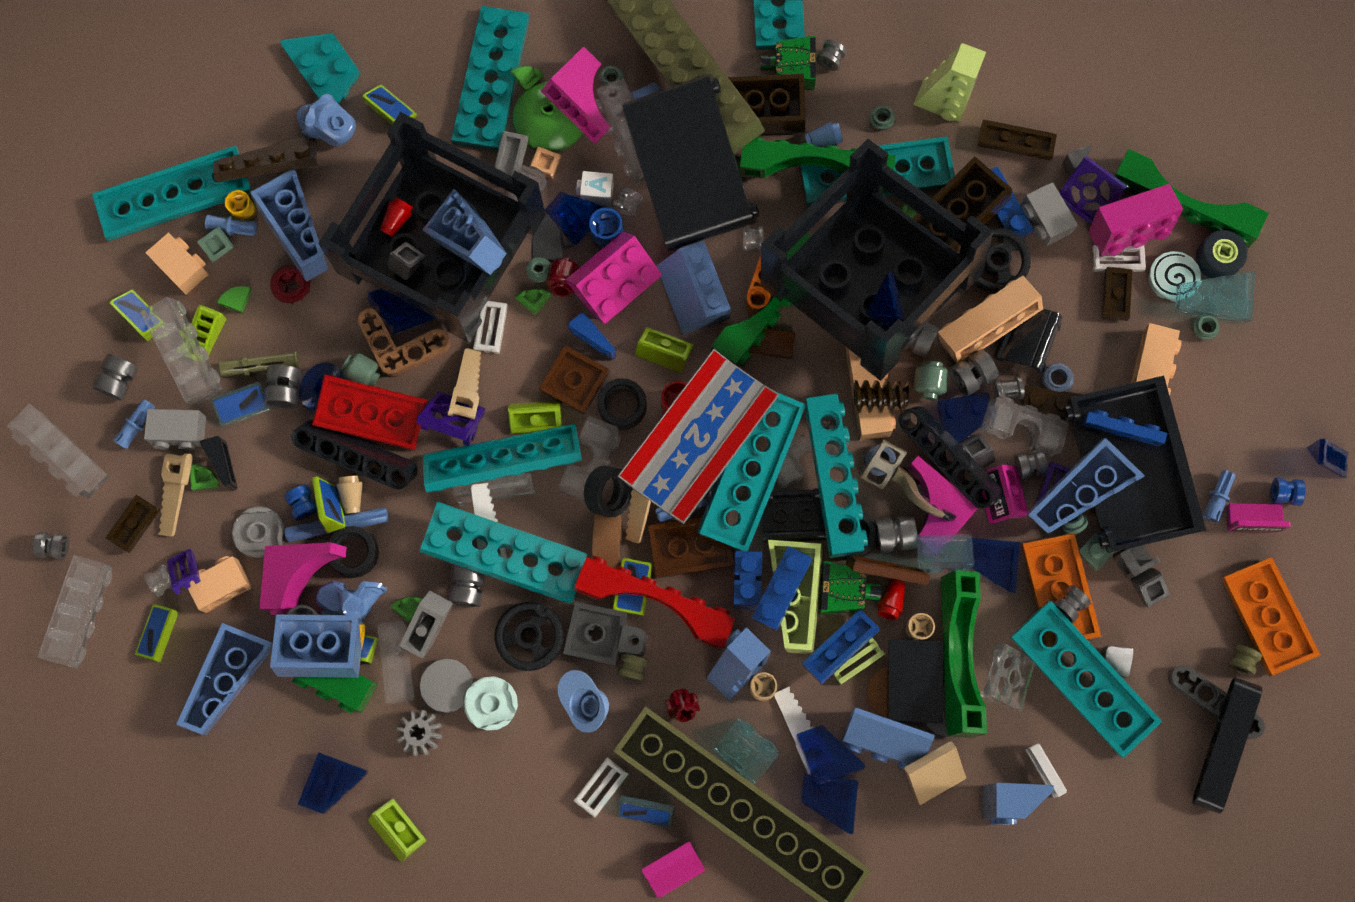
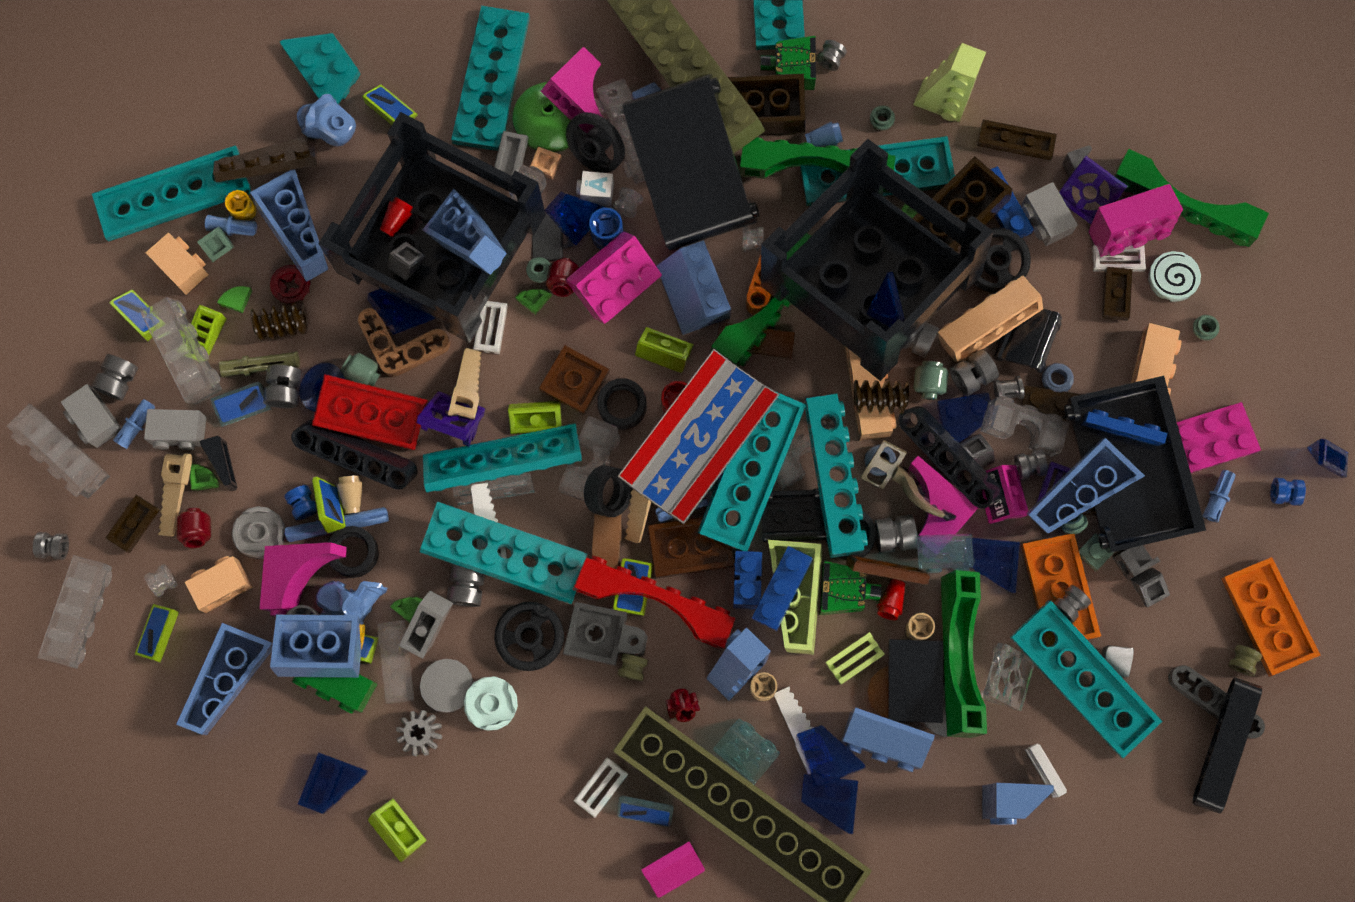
dark purple tile [167,548,201,595] -> none
bright green tile [509,66,544,91] -> none
light blue piece [558,670,609,733] -> none
blue slope [568,312,616,360] -> none
sand green plate [599,66,624,90] -> none
blue plate [802,609,880,685] -> none
tan tile [904,741,967,805] -> none
clear light blue wing [1175,271,1256,322] -> none
black wheel [1196,230,1248,280] -> none
dark pink panel [1227,503,1291,532] -> none
none -> light grey brick [61,384,122,448]
none -> dark red head [176,508,212,549]
none -> dark brown piece [251,302,308,341]
none -> black wheel [566,112,625,173]
none -> dark pink plate [1177,402,1261,473]

